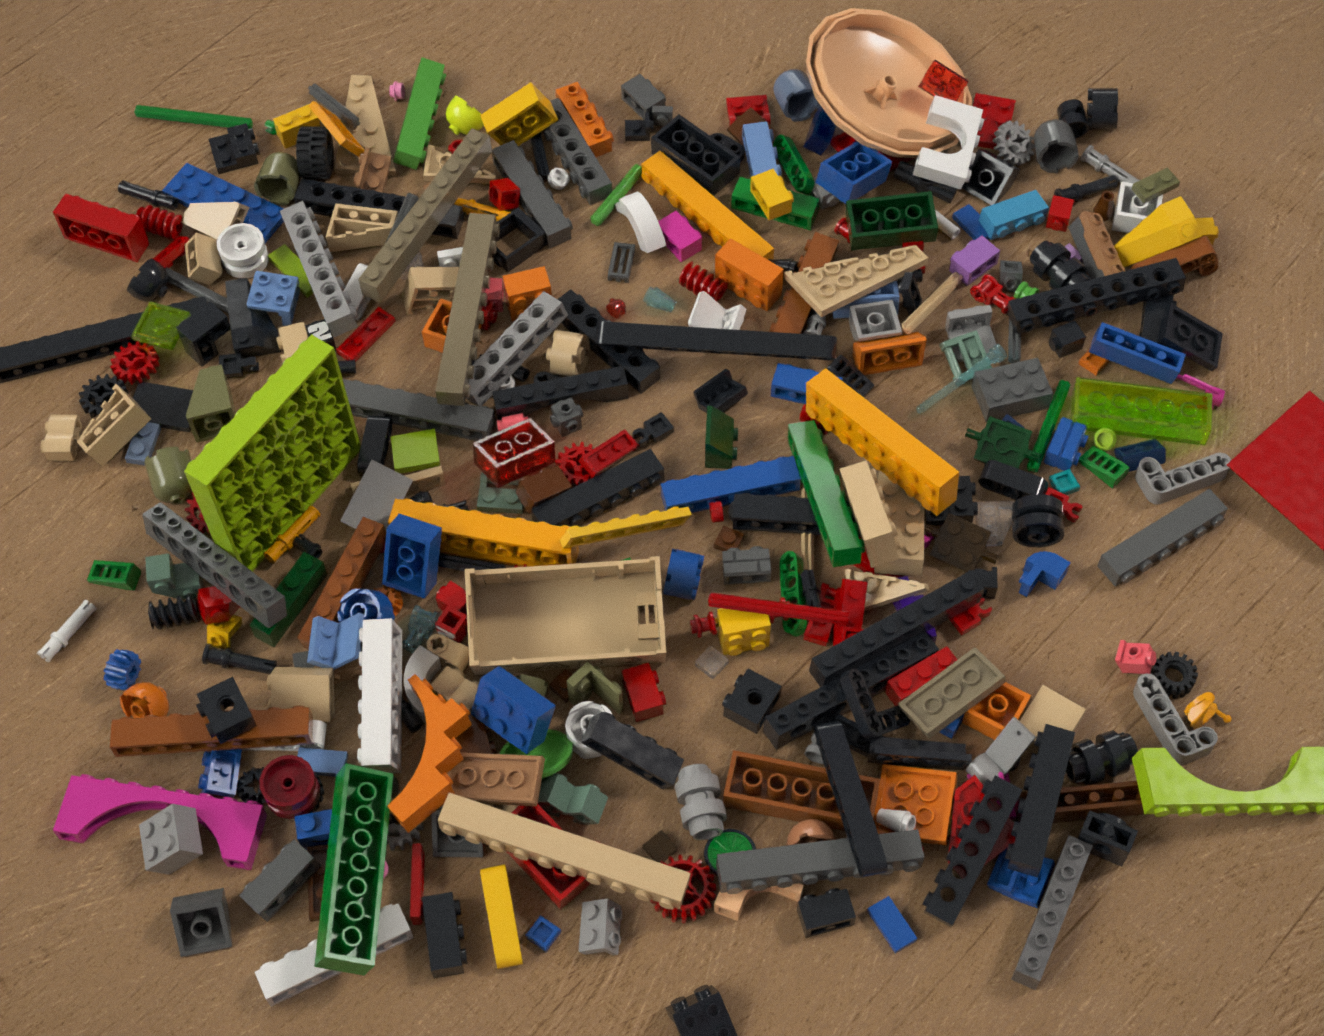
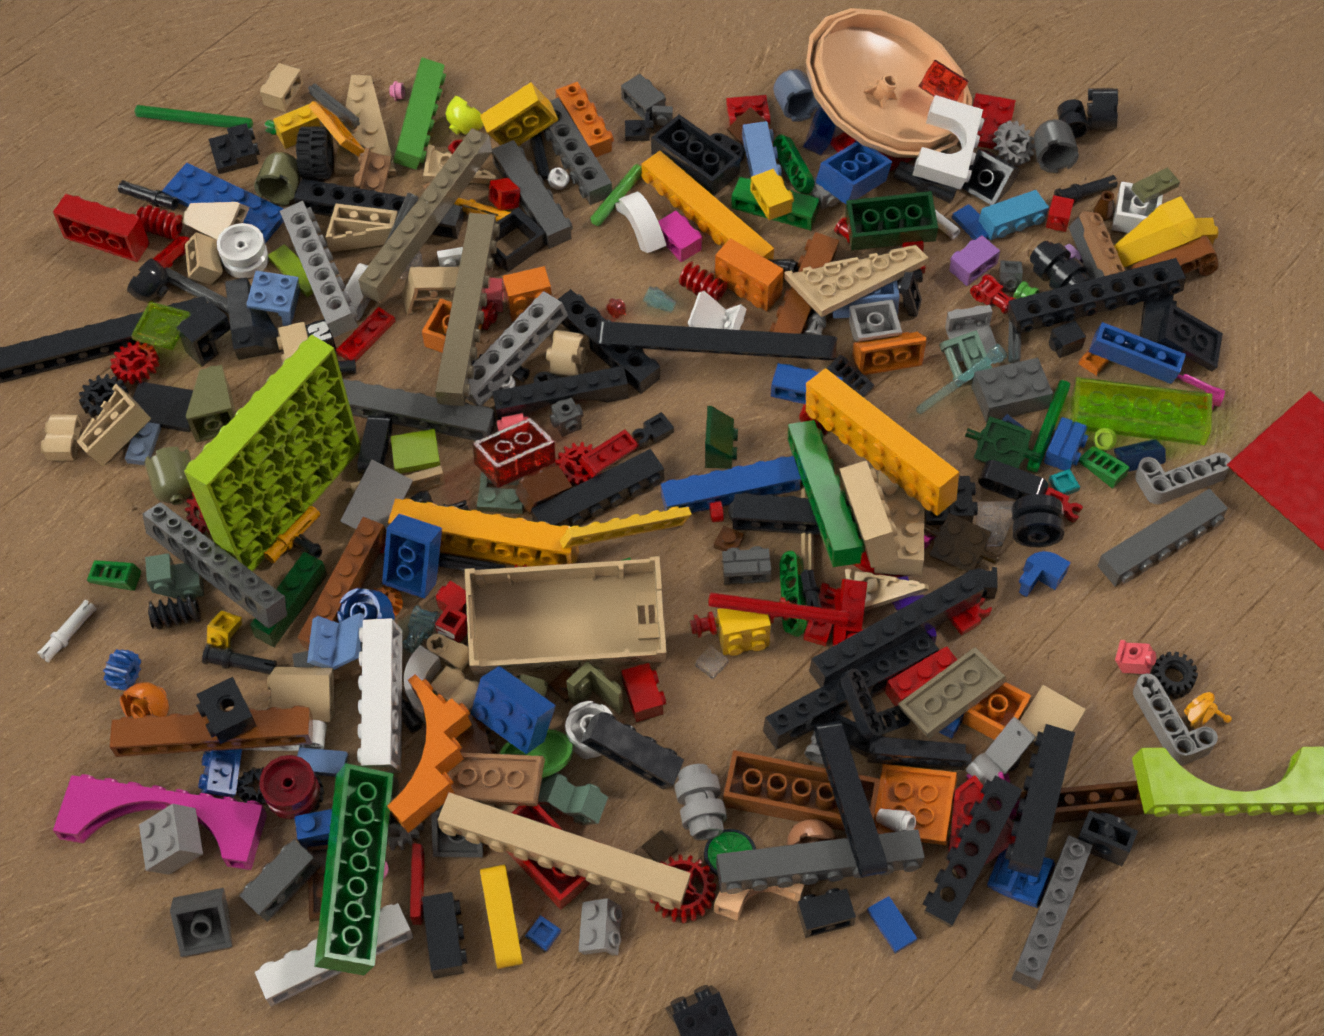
red slope [197,586,240,625] -> none
black plate [219,353,259,378] -> none
dark grey tile [607,242,636,283] -> none
blue brick [663,548,704,600] -> none
black bracket [693,369,748,413] -> none
black brick [722,668,782,734] -> none
tan axle [901,272,963,334] -> none
black piece [1065,730,1138,785] -> none
light grey pin [1080,145,1140,184] -> none
none -> tan brick [260,63,303,112]

